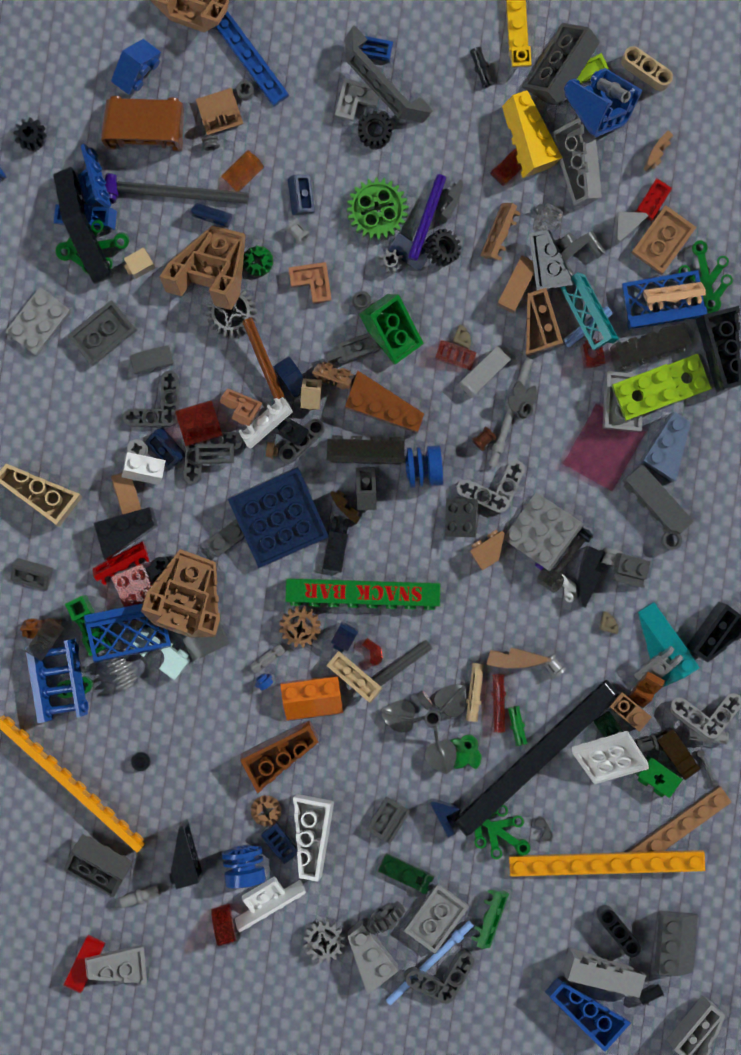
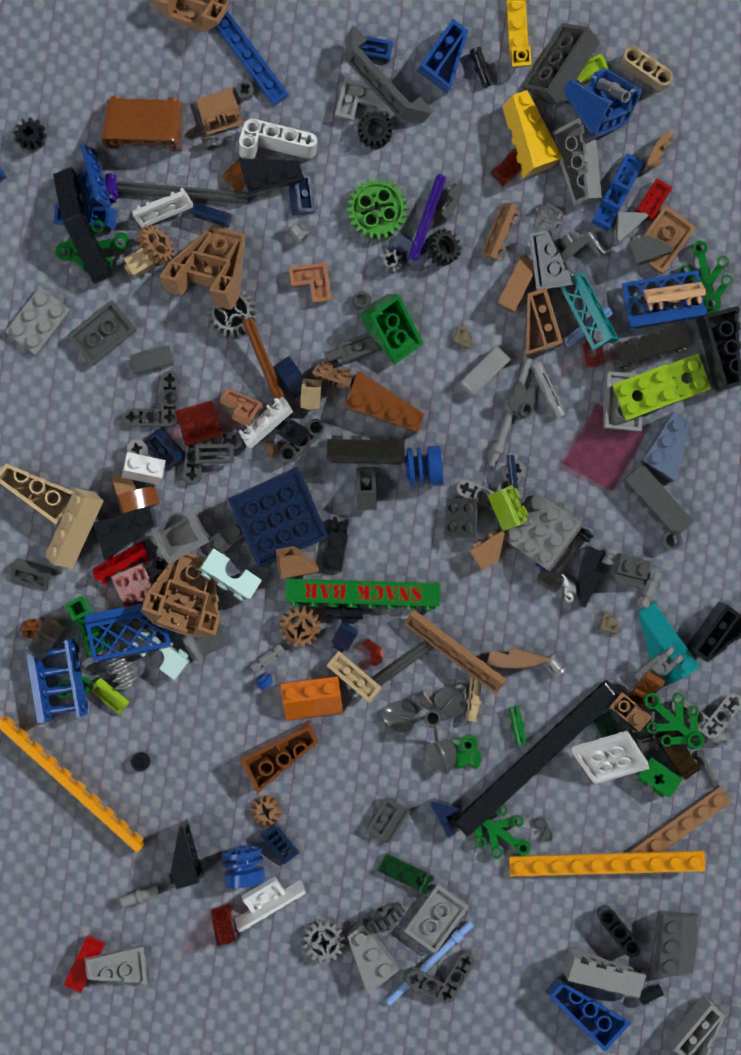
dark grey slope [64,834,133,898] -> none
blue brick [111,39,161,95] -> none
green gear [243,245,273,276] -> none
white wedge [293,794,334,882] -> none
dark brown slope [330,490,361,524] -> none
clear red slope [435,340,477,371] -> none
copper bush [471,426,497,451] -> none
green plate [471,890,509,949] -> none
clear red pin [491,674,507,733] -> none
none -> tan brick [45,488,103,568]
none -> lime tile [91,678,130,715]
none -> dark orange slope [118,485,160,514]
none -> white plate [132,188,193,228]
none -> medium nougat gear [137,224,175,265]
none -> light grey panel [151,506,209,564]
none -> light aqua arch [198,548,262,601]
none -> black wing [238,158,305,197]
none -> white beam [239,119,317,159]
none -> medium nougat slope [275,546,319,579]
none -> black pin [325,606,363,621]
none -> medium nougat plate [404,610,506,694]
none -> blue wedge [417,19,468,94]
none -> lime slope [488,485,528,531]
none -> dark blue bar [507,455,520,501]
none -> light grey pin [531,363,566,420]
none -> blue slope [591,153,644,231]
none -> dark grey slope [626,235,673,267]
none -> light grey axle [638,571,662,608]
none -> green plant [643,692,704,749]

